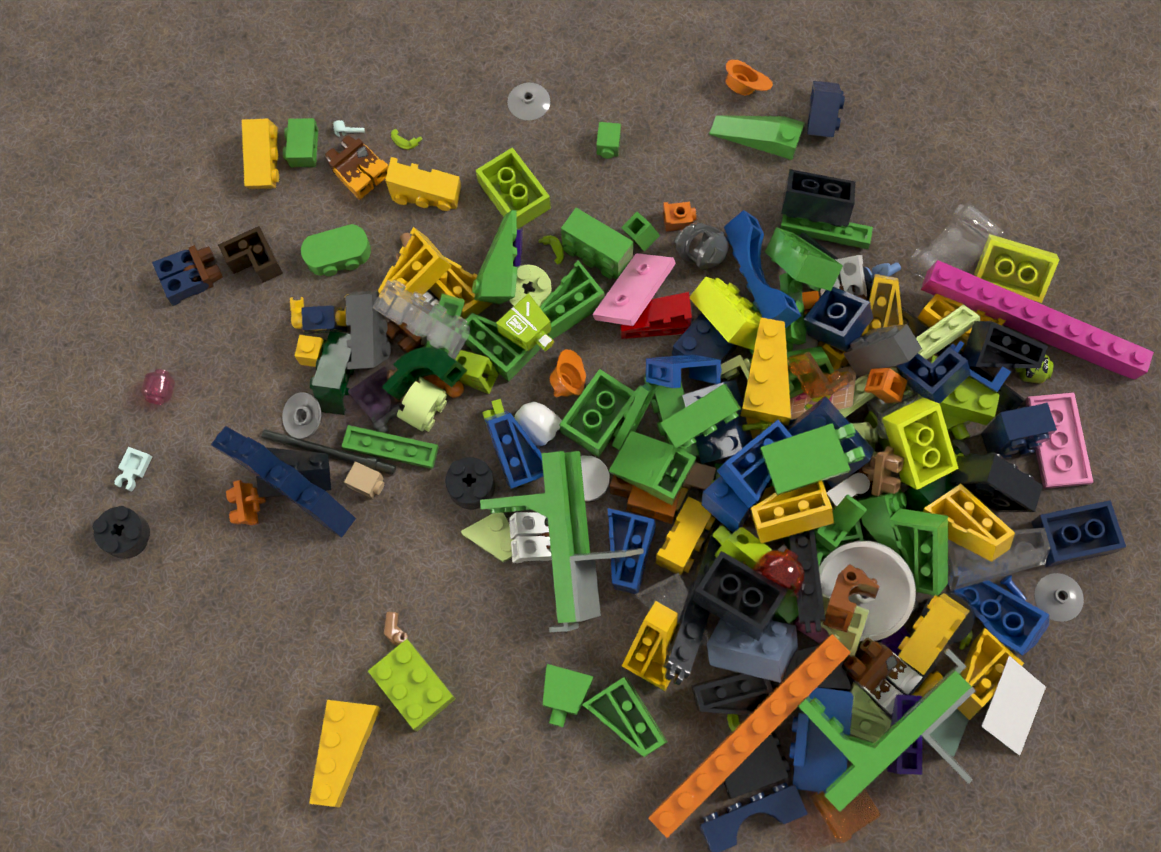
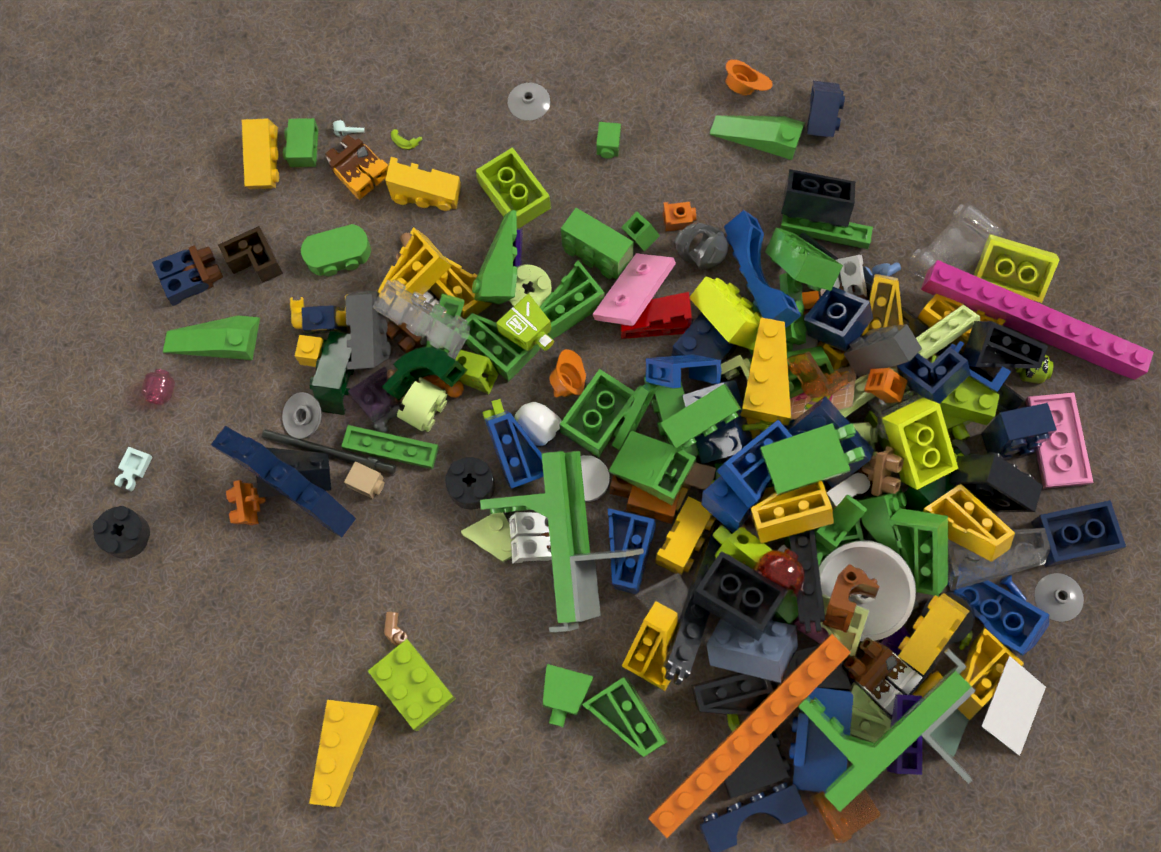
lime piece [538,235,564,265] -> none
none -> bright green wedge [163,316,260,360]

